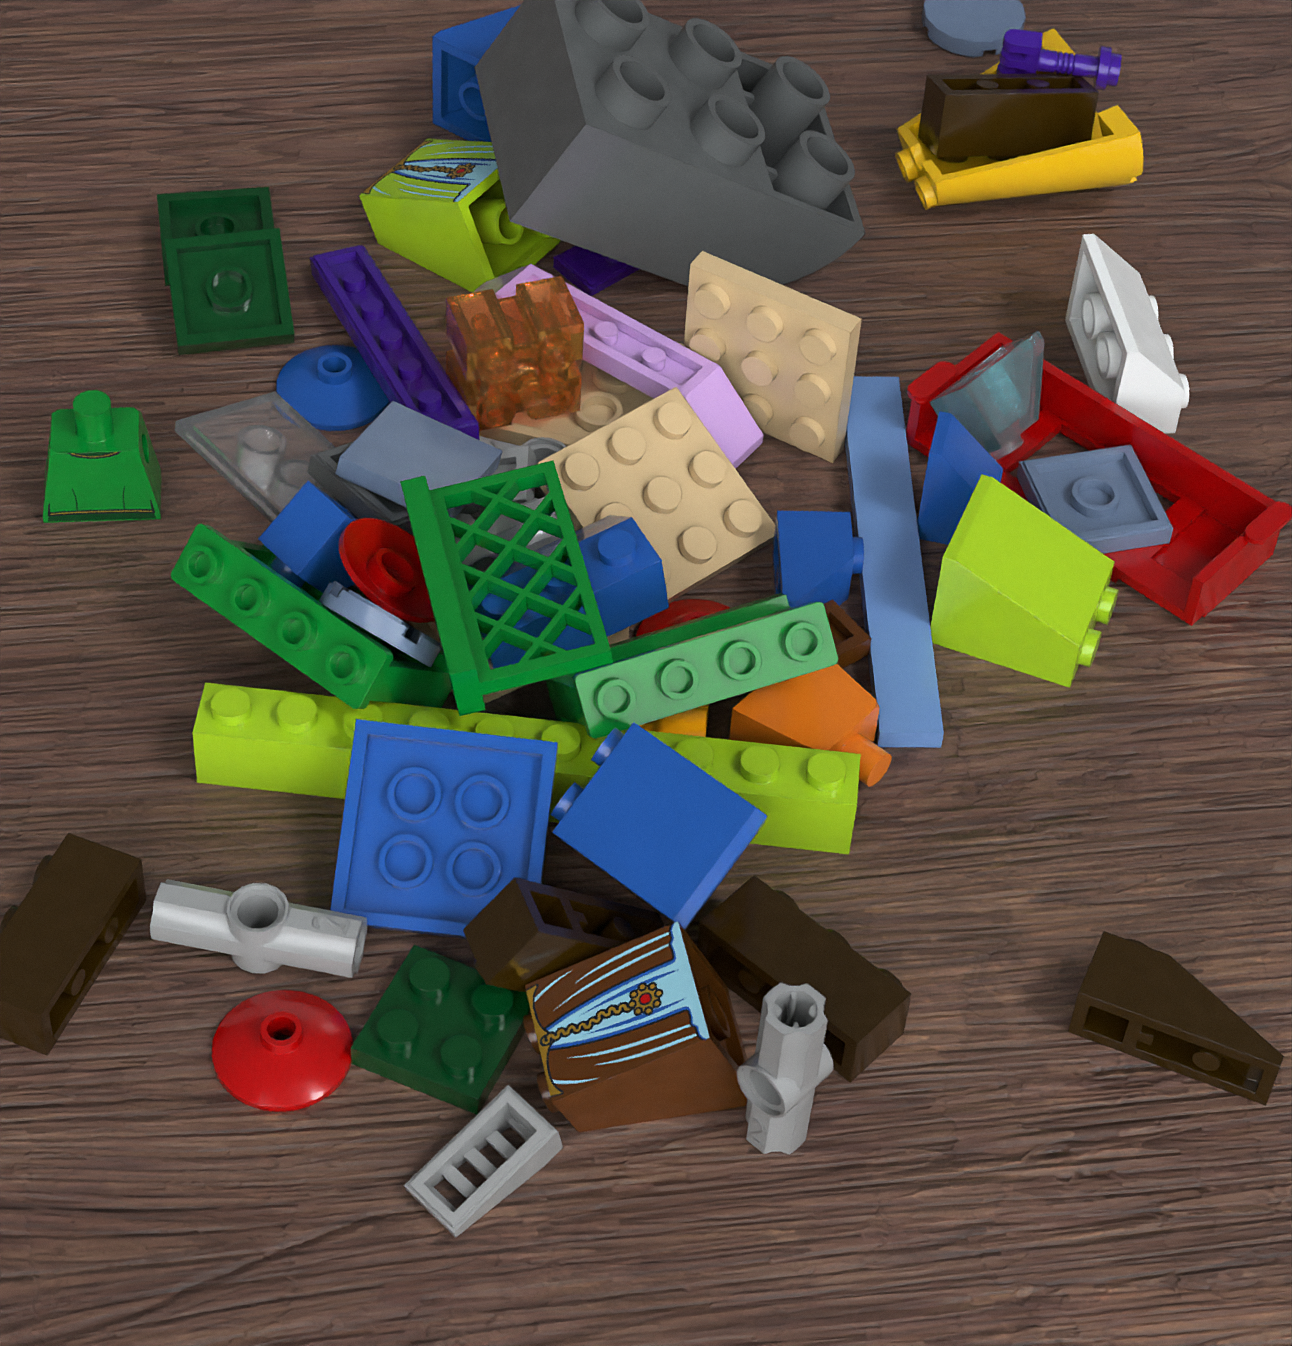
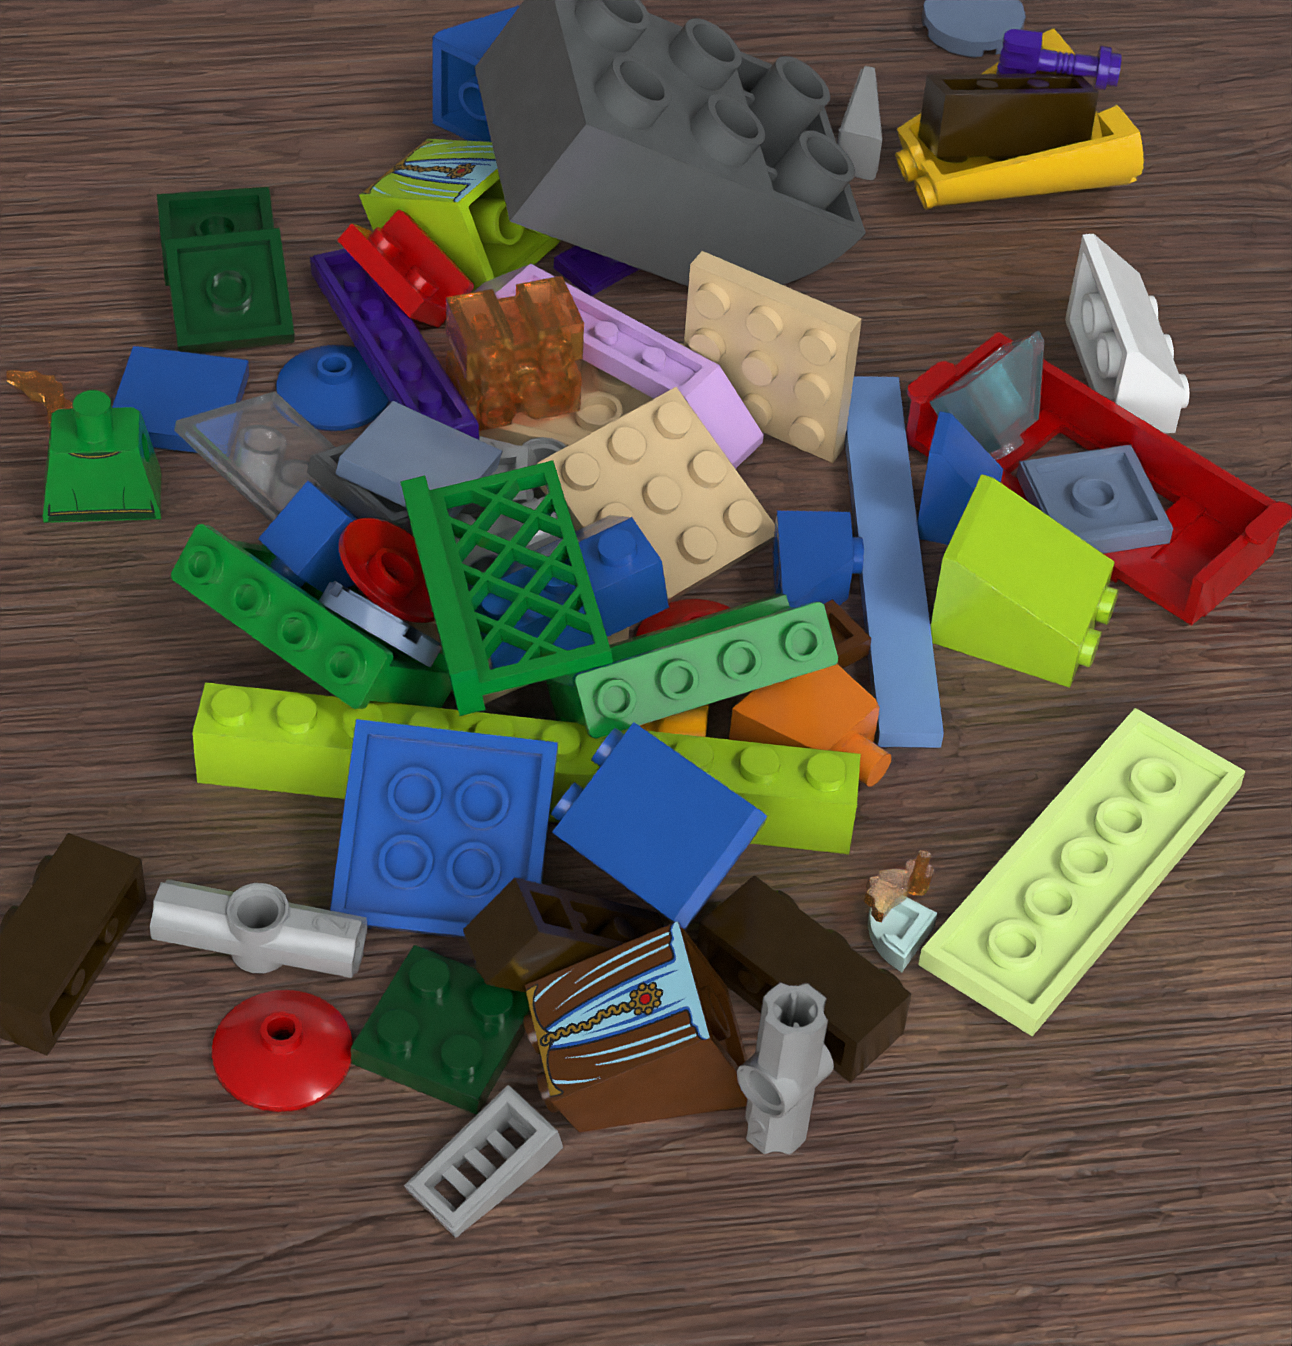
dark brown slope [1068,931,1284,1106] -> none
none -> clear orange piece [6,370,73,427]
none -> blue tile [112,346,249,456]
none -> red bracket [337,210,474,328]
none -> light grey slope [837,66,882,180]
none -> clear orange piece [863,850,934,922]
none -> light aqua tile [868,883,937,972]
none -> yellowish green plate [918,708,1245,1037]

